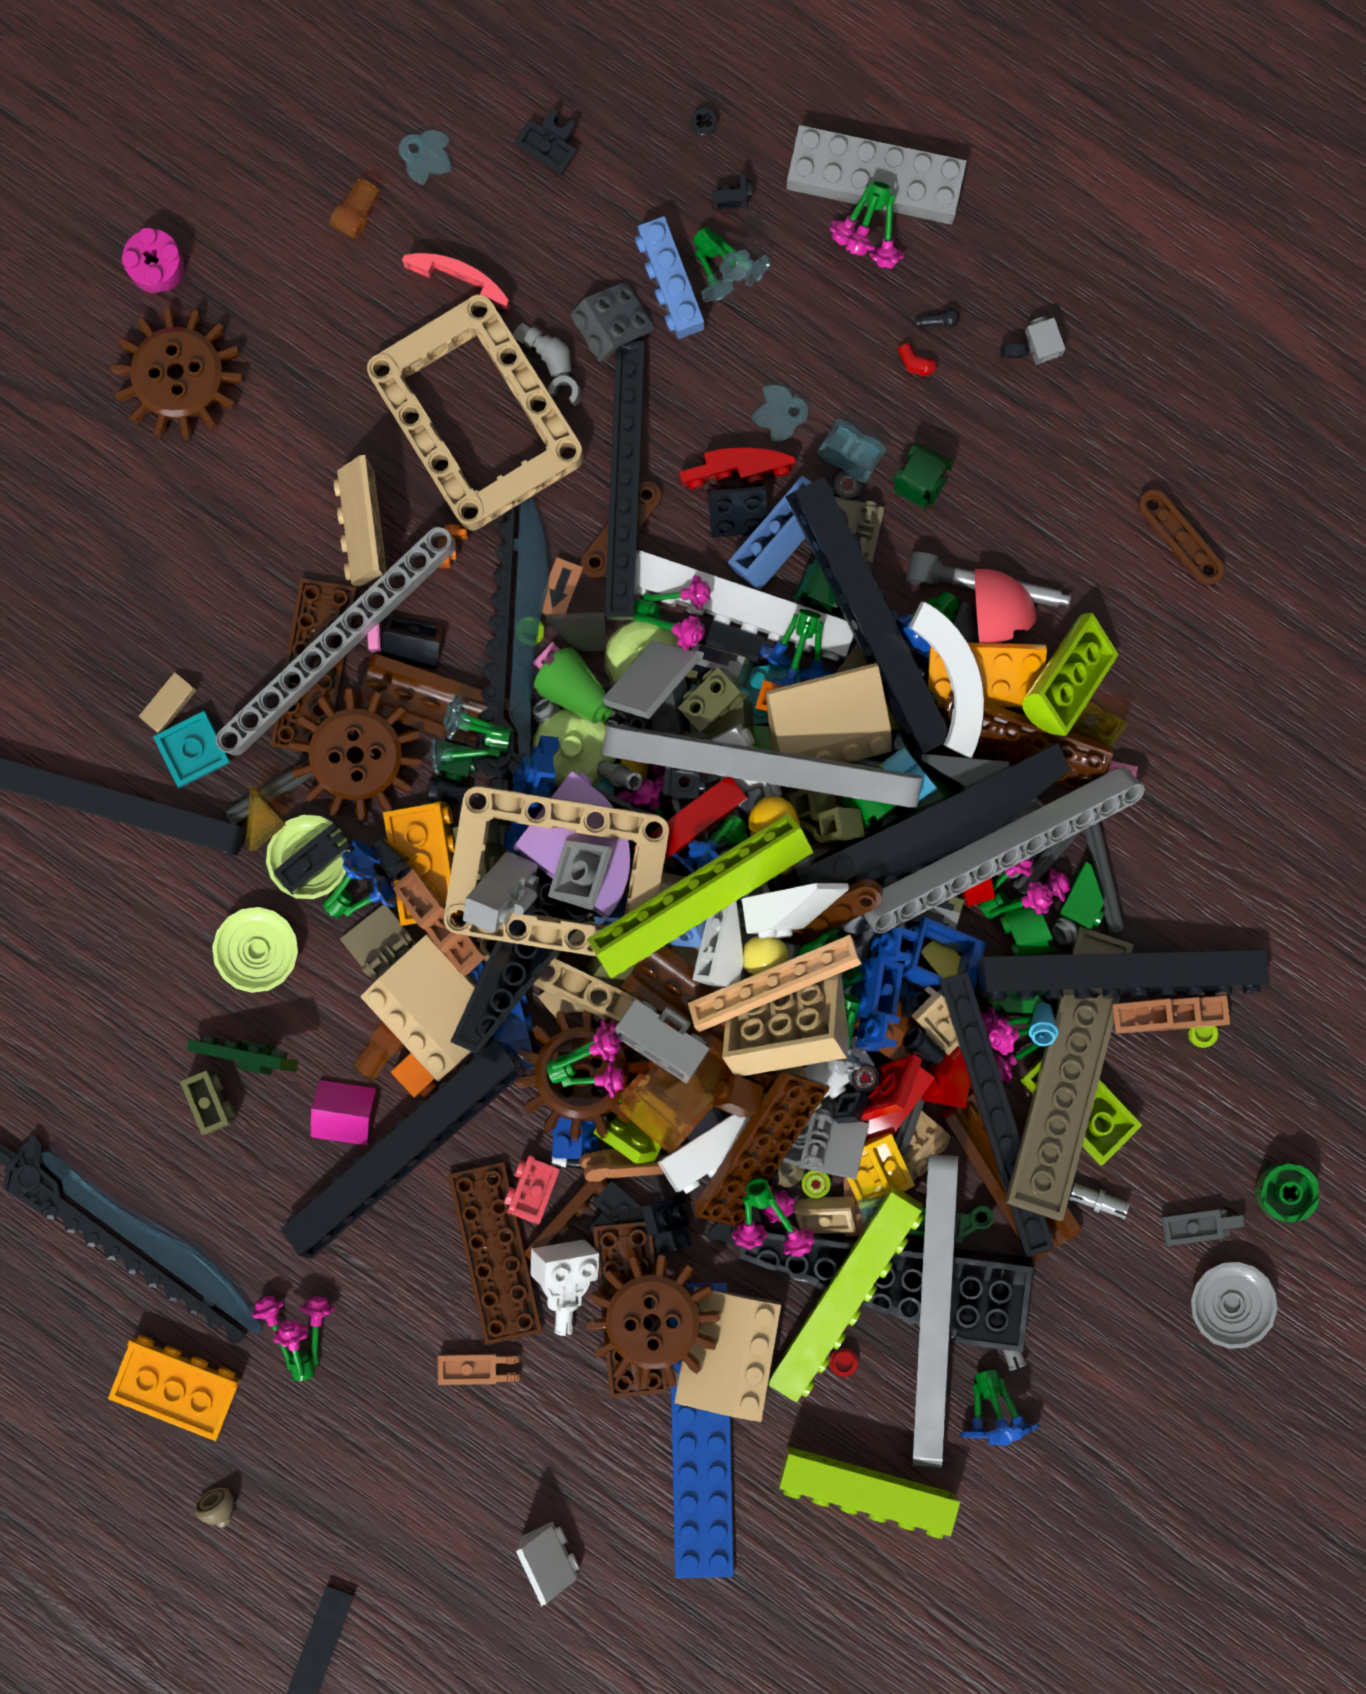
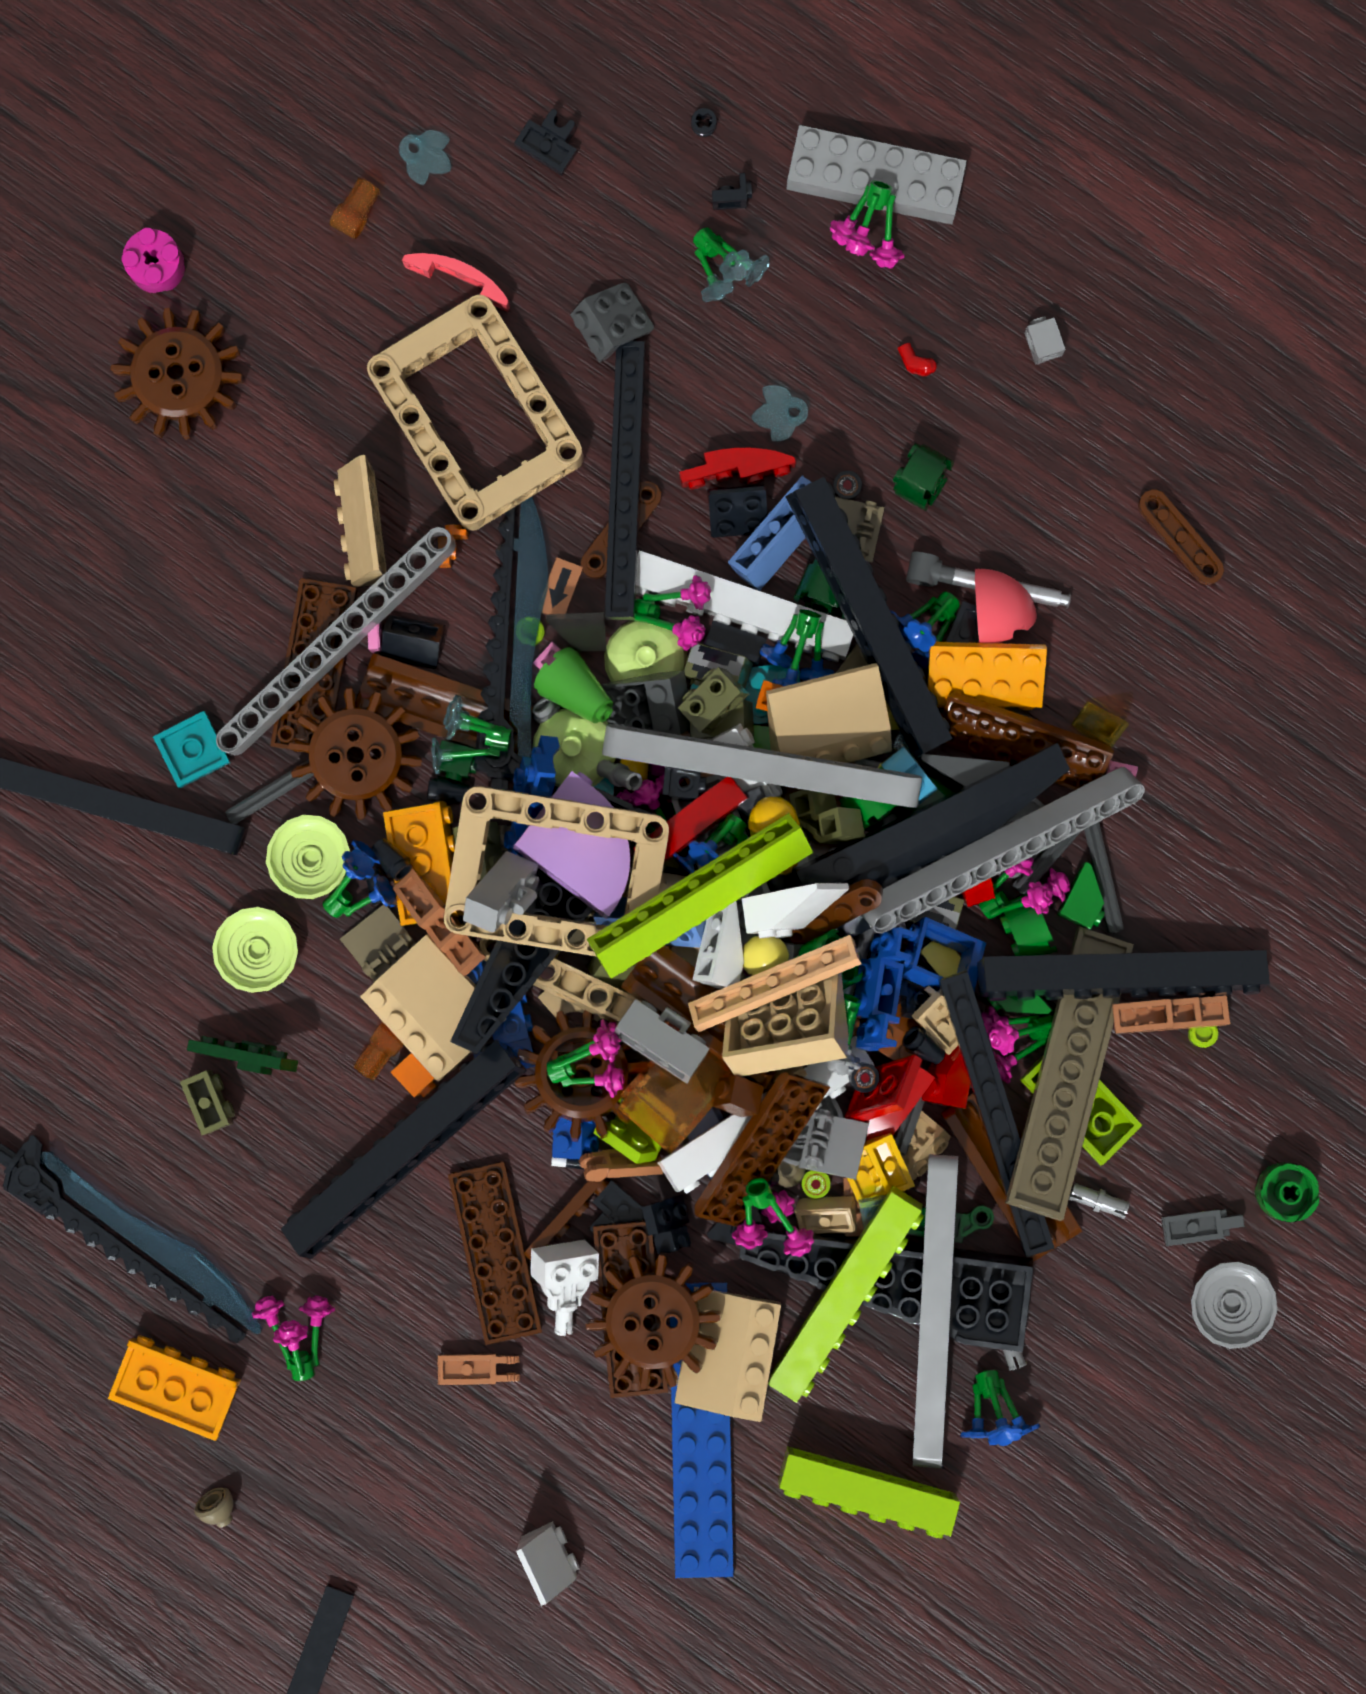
tan slope [138,672,197,733] -> none
clear yellow slope [245,787,286,851] -> none
black hinge [273,823,353,895] -> none
dark pink slope [310,1080,377,1146] -> none
coral bracket [504,1155,560,1225] -> none
light grey piece [512,323,582,406] -> none
light grey slope [548,840,612,910] -> none
light grey tile [602,640,700,719] -> none
medium blue brick [635,216,704,339] -> none
clear light blue brick [817,419,887,483] -> none
red plate [829,1347,858,1377] -> none
black tile [832,1092,870,1124] -> none
white tile [909,602,984,758] -> none
black piece [916,308,960,328] -> none
black tile [1000,344,1029,358] -> none
lime brick [1022,613,1119,736] -> none
medium azure cone [1029,1003,1058,1046] -> none
light grey plate [1052,917,1078,945] -> none

